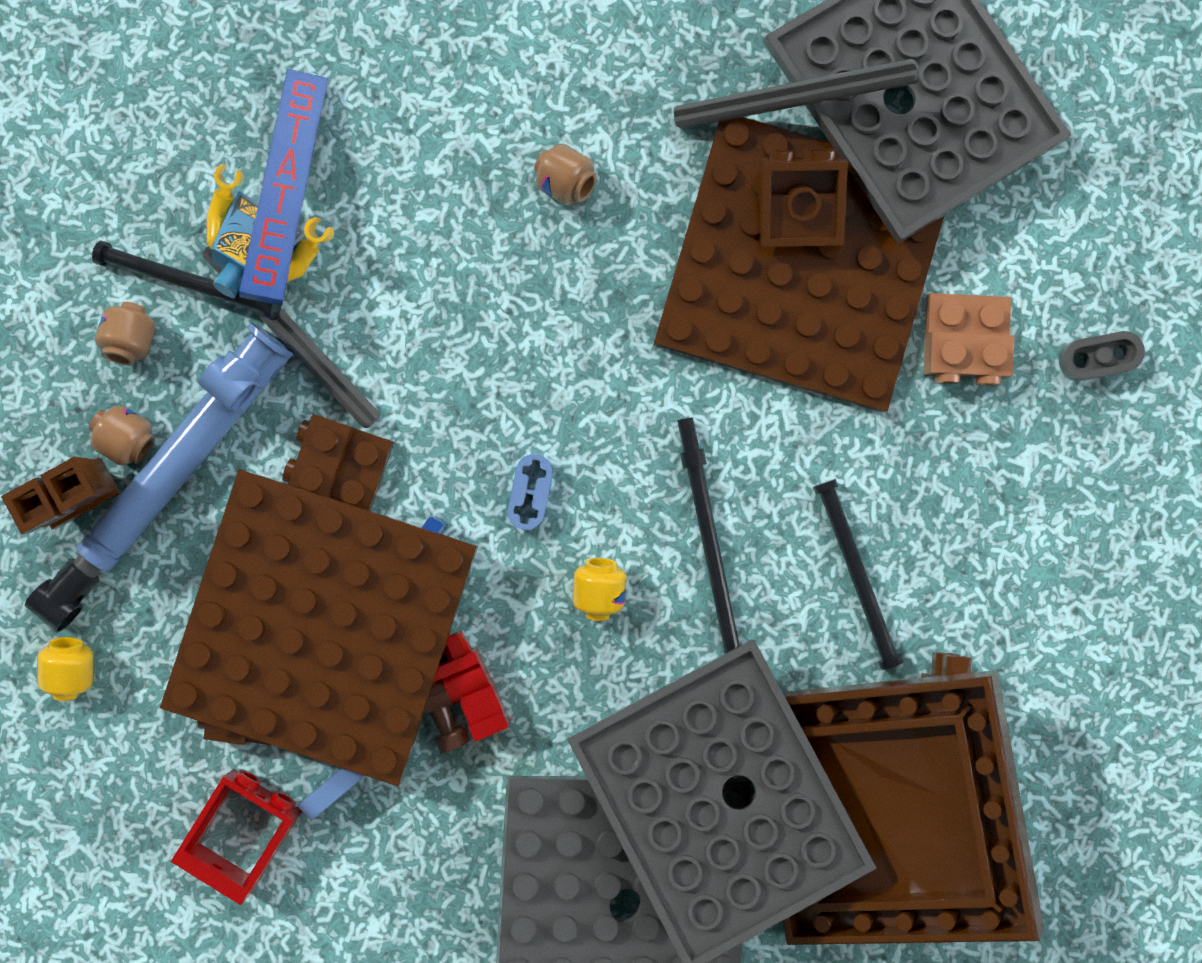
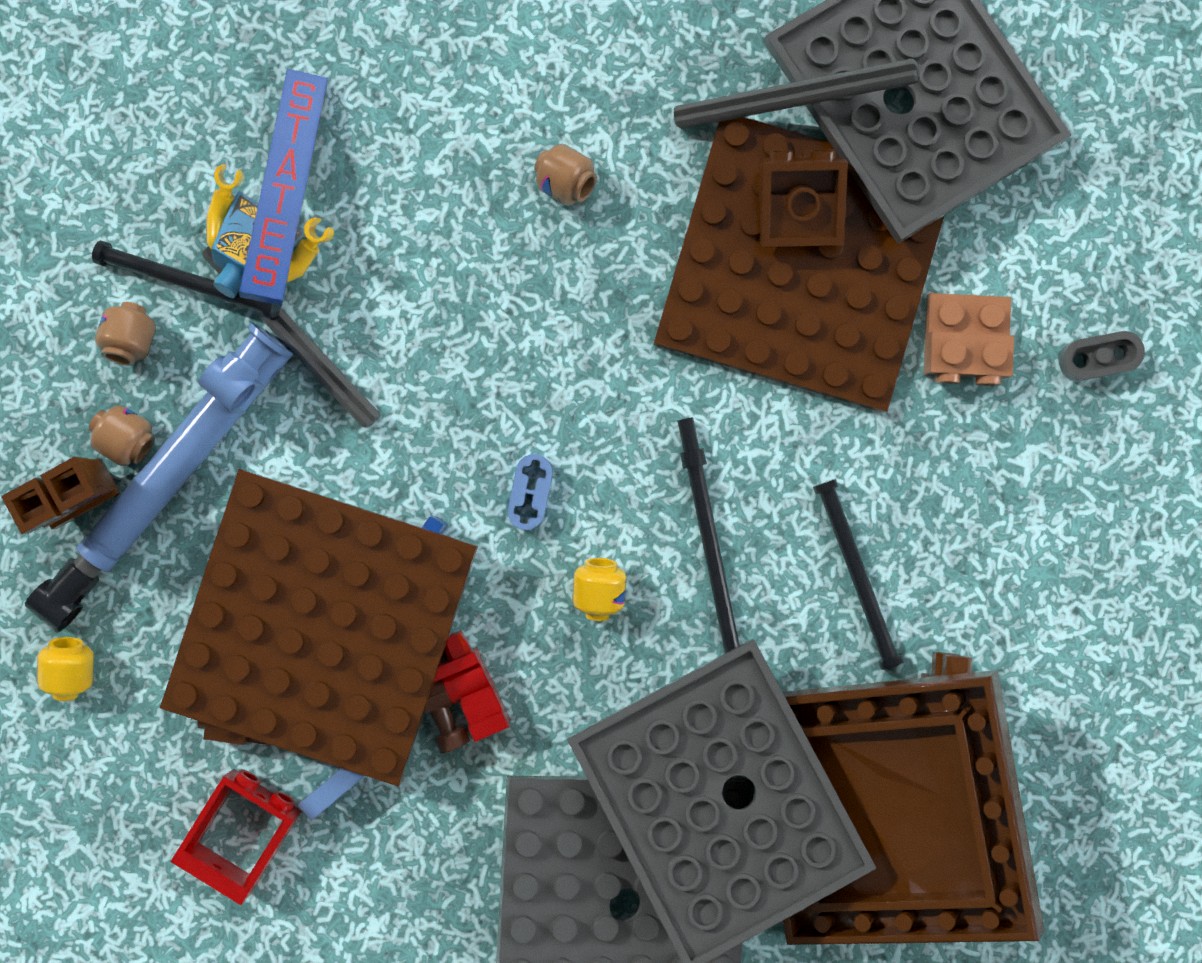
reddish brown plate [282,414,395,511] -> none

